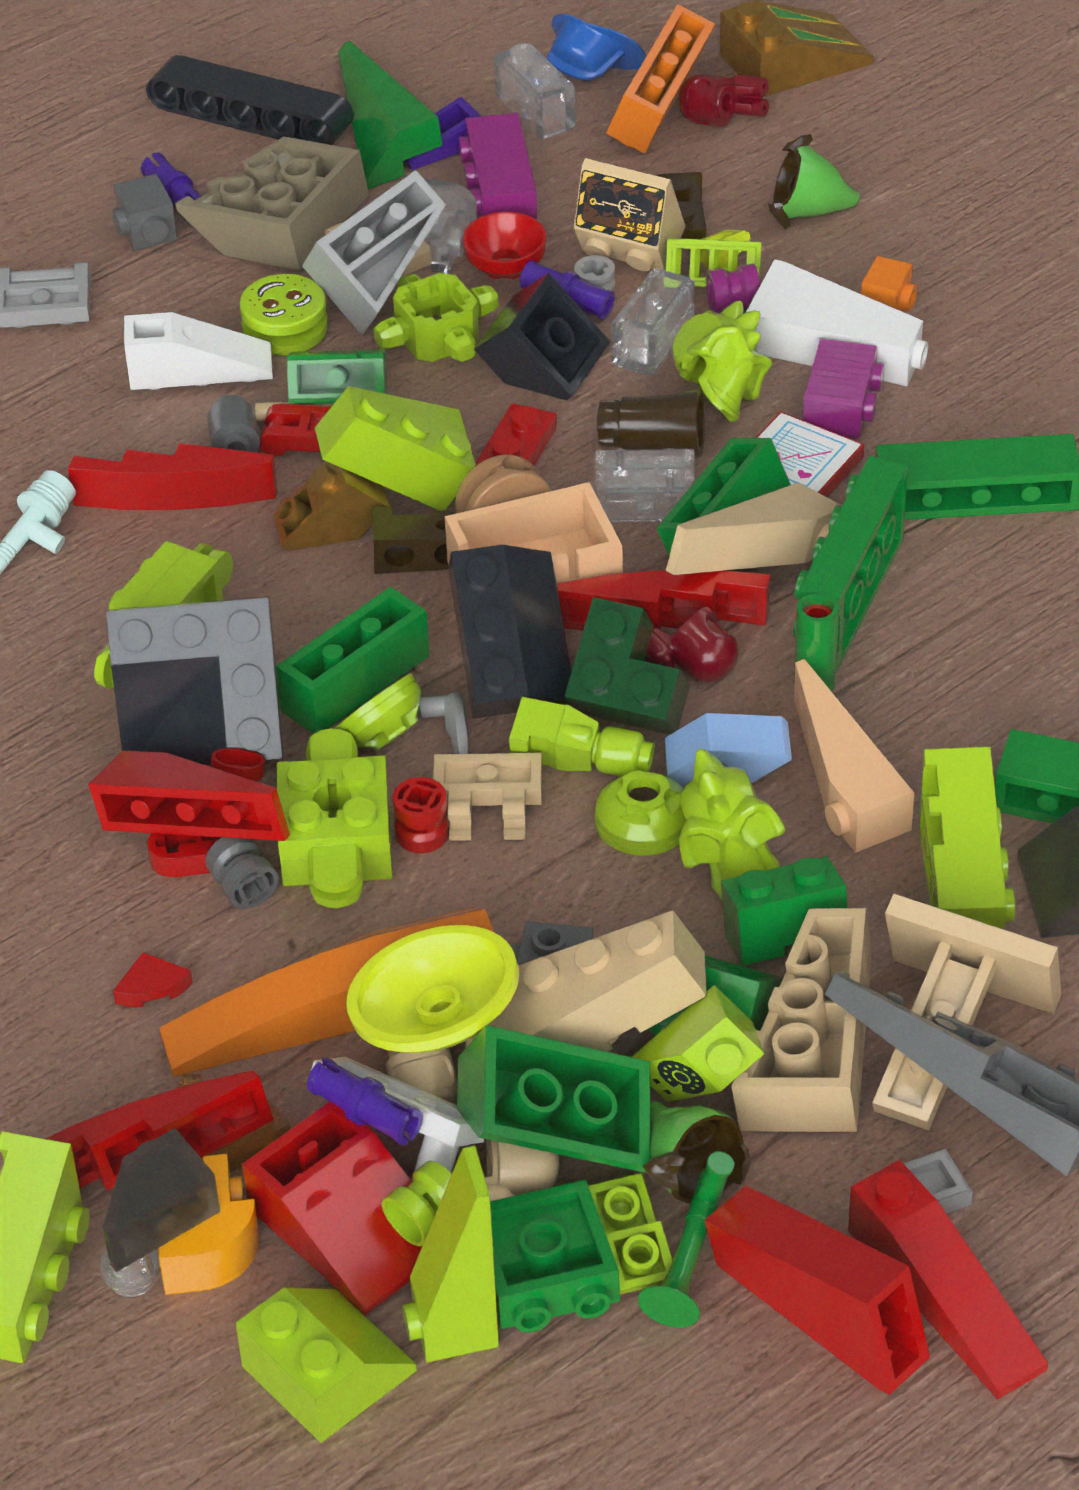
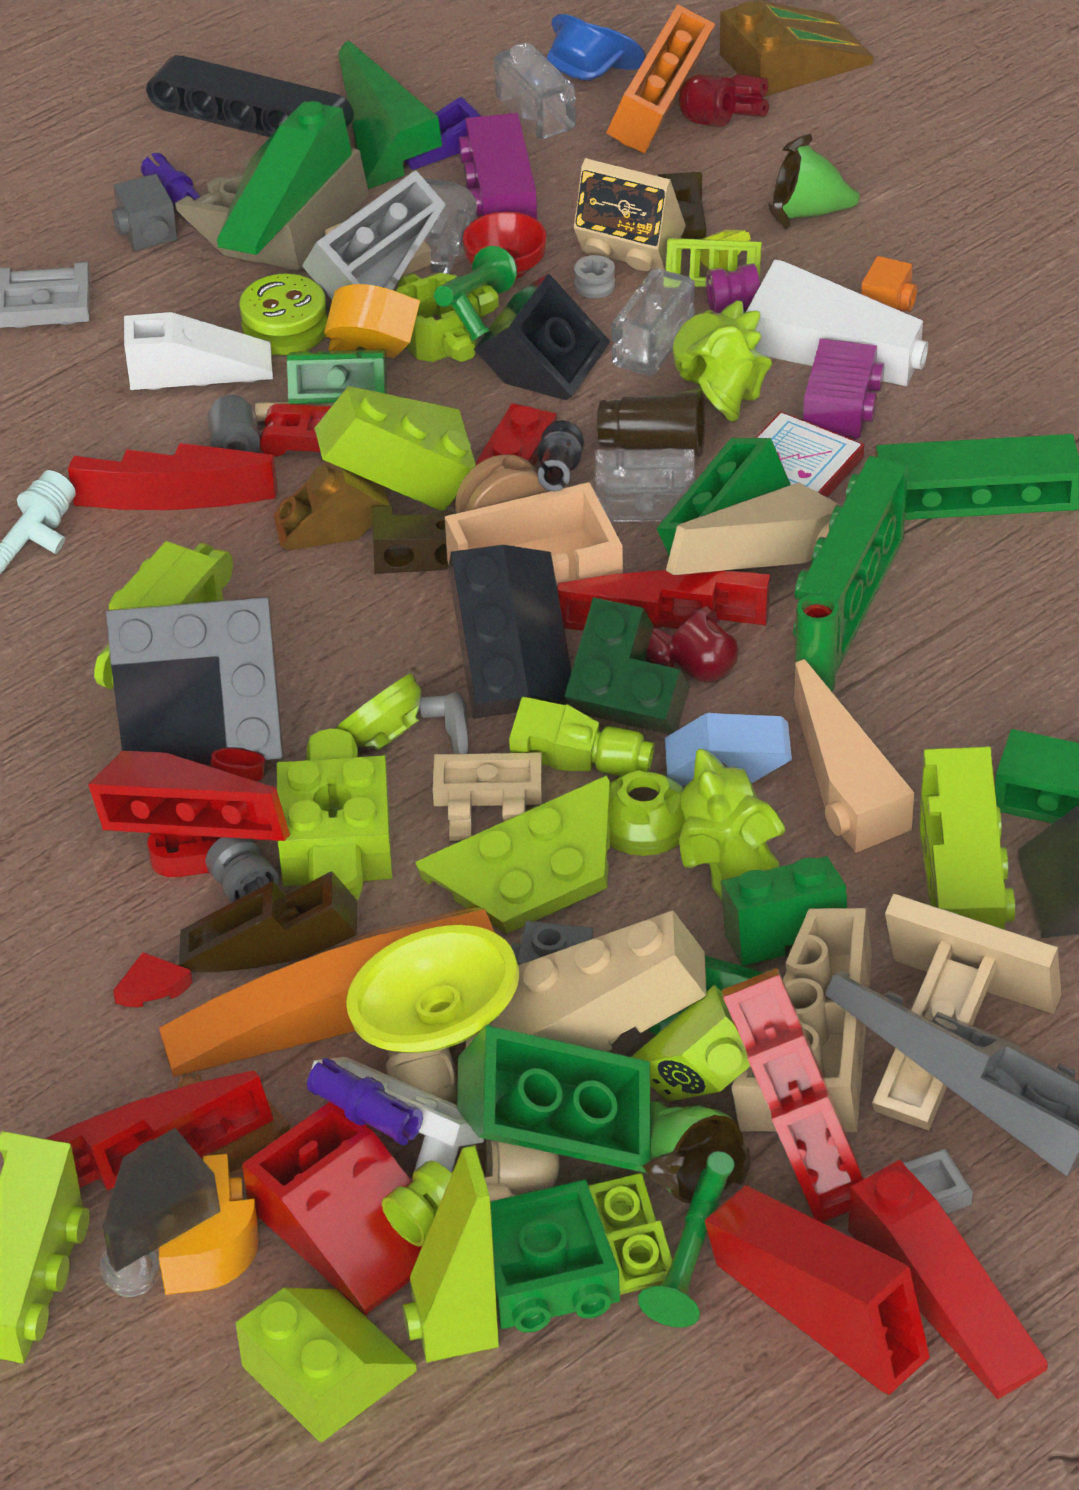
green brick [276,587,430,734] -> none
red wheel [392,777,449,854] -> none
dark purple pin [520,260,615,320] -> none
none -> dark brown slope [179,871,357,972]
none -> green wedge [216,101,352,255]
none -> light orange brick [324,284,420,359]
none -> lime wing [415,775,613,934]
none -> green piece [434,246,517,341]
none -> black pin [537,420,584,492]
none -> slope [722,968,865,1222]

